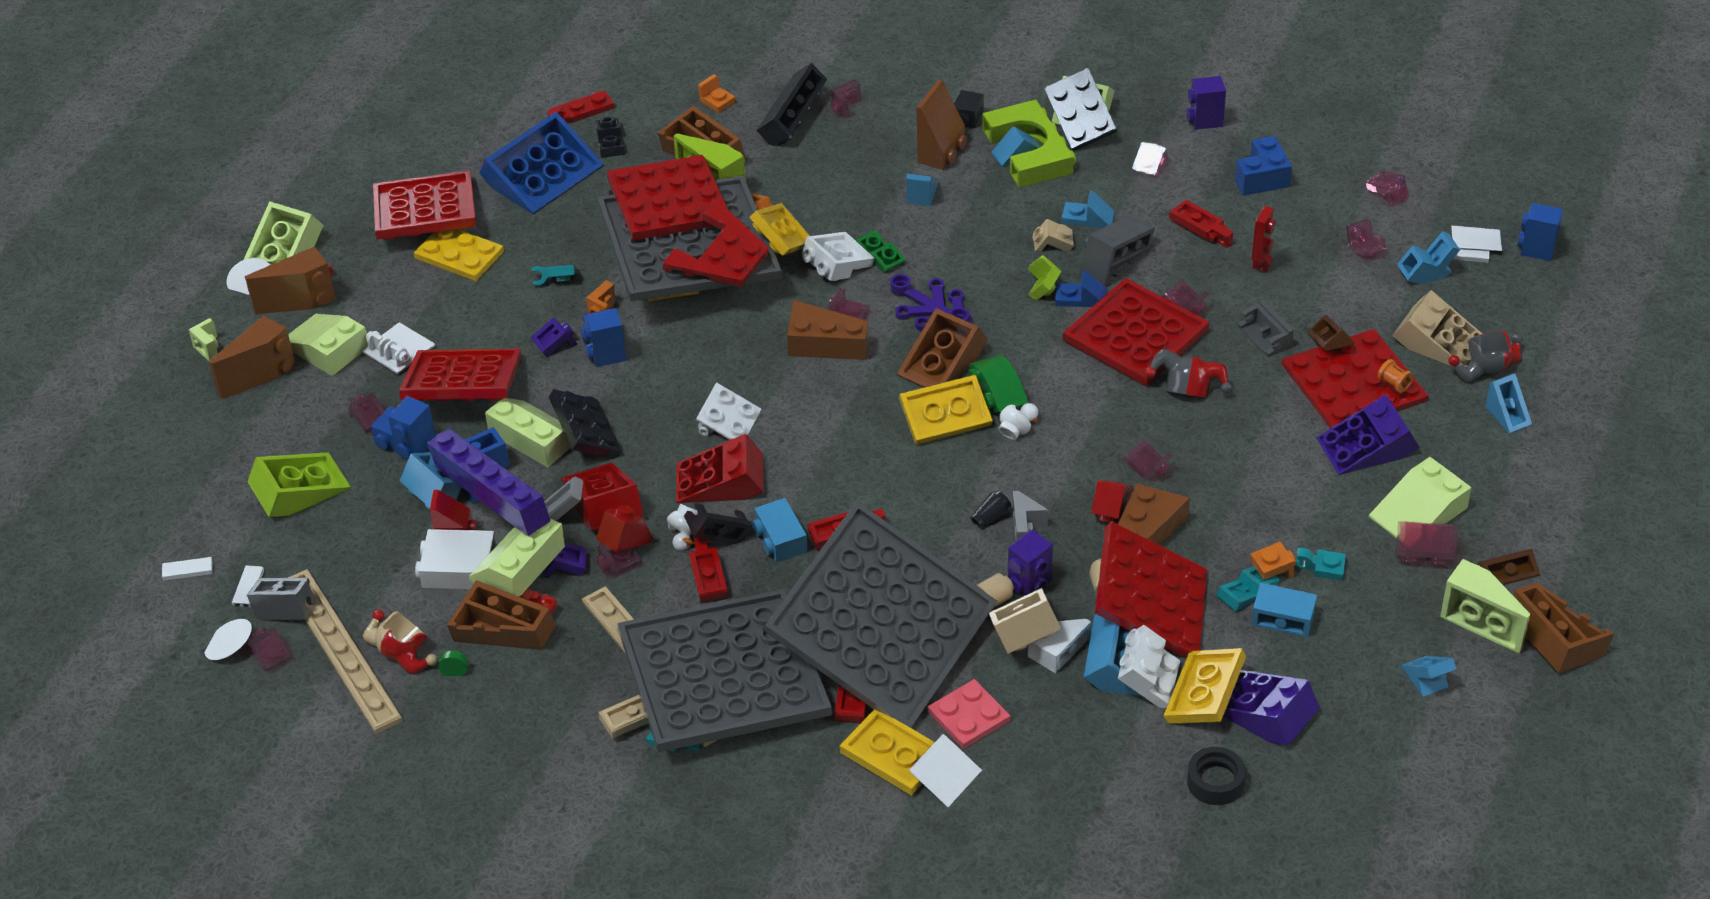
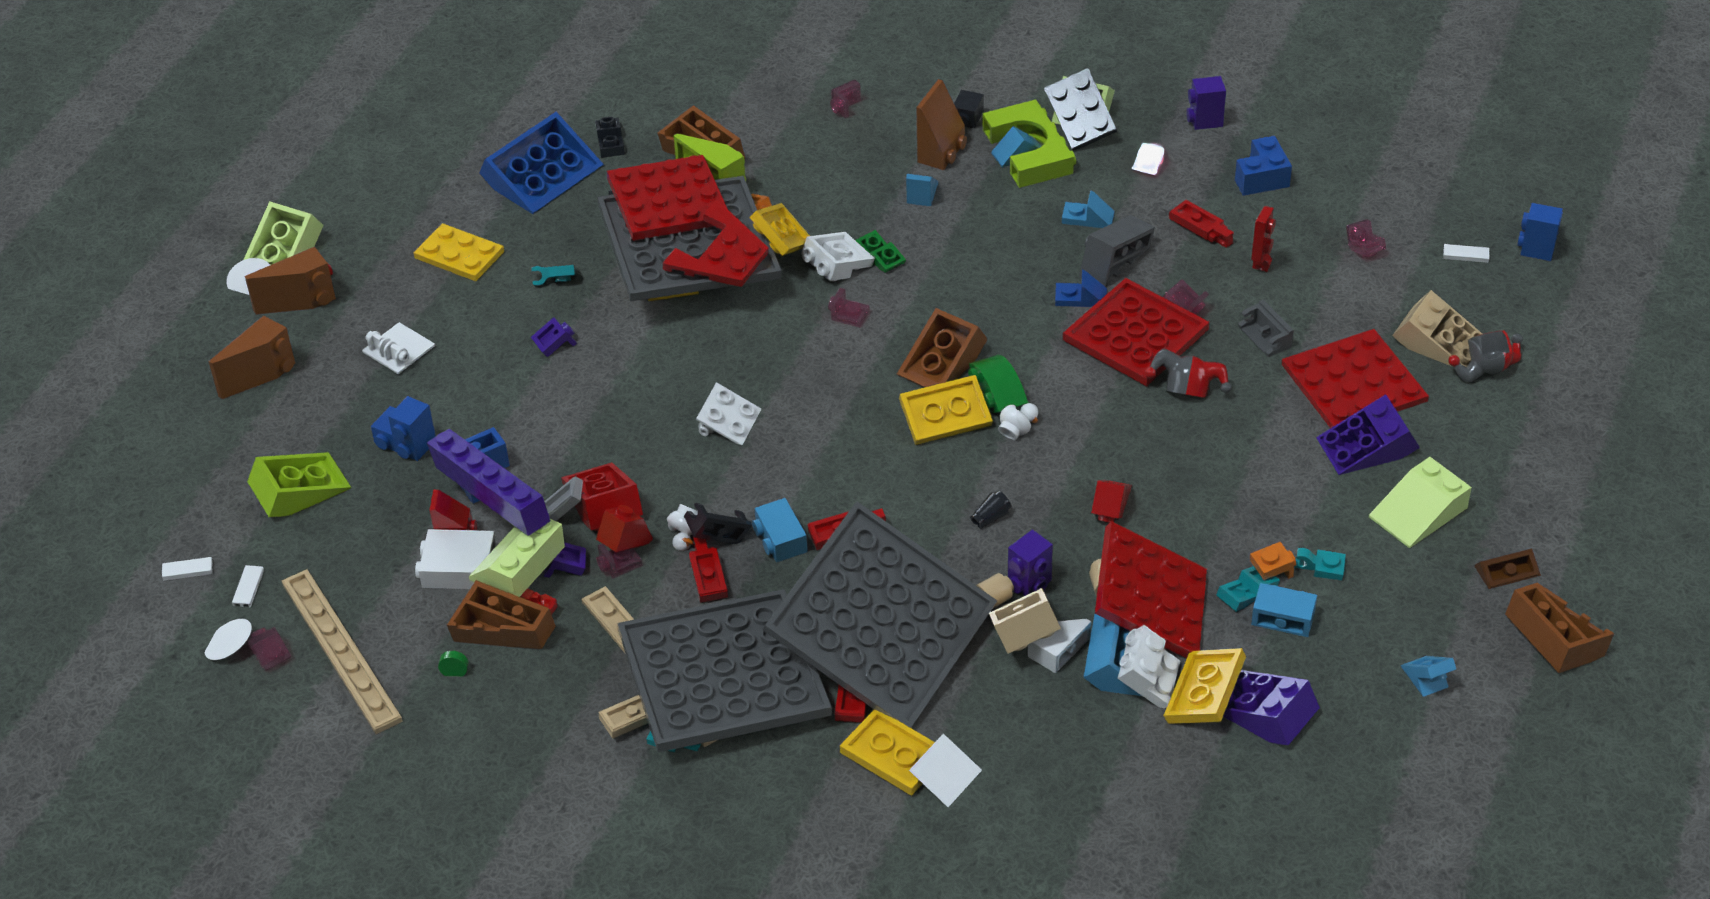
yellowish green bracket [189,318,219,361] -> none
dark grey hinge [247,578,314,620] -> none
yellowish green slope [288,314,368,376] -> none
clear pink bracket [348,392,385,434] -> none
piece [363,610,438,675] -> none
red plate [373,170,477,240] -> none
red plate [399,348,522,402] -> none
dark azure brick [400,452,462,509] -> none
yellowish green slope [485,398,571,467] -> none
red hinge [547,90,615,123] -> none
black plate [549,389,622,459] -> none
blue brick [580,308,626,367] -> none
orange bracket [586,280,616,314] -> none
red slope [676,434,763,503] -> none
orange bracket [698,74,736,113] -> none
black brick [756,63,827,146] -> none
dark orange wedge [787,300,869,360] -> none
dark purple plant [890,274,972,331] -> none
coral plate [927,679,1011,750] -> none
light grey slope [1013,491,1048,541] -> none
lime bracket [1028,255,1062,300] -> none
tan bracket [1033,219,1074,252] -> none
dark orange wedge [1118,484,1190,545] -> none
clear pink bracket [1123,438,1172,480] -> none
black tyre [1187,747,1246,806] -> none
reddish brown slope [1307,315,1354,351] -> none
clear pink bracket [1366,171,1409,207] -> none
orange bush [1377,359,1414,393] -> none
clear pink brick [1396,521,1458,565] -> none
dark azure brick [1397,231,1460,284] -> none
yellowish green slope [1440,559,1530,654] -> none
white sticker [1451,226,1502,251] -> none
dark azure slope [1485,373,1532,433] -> none

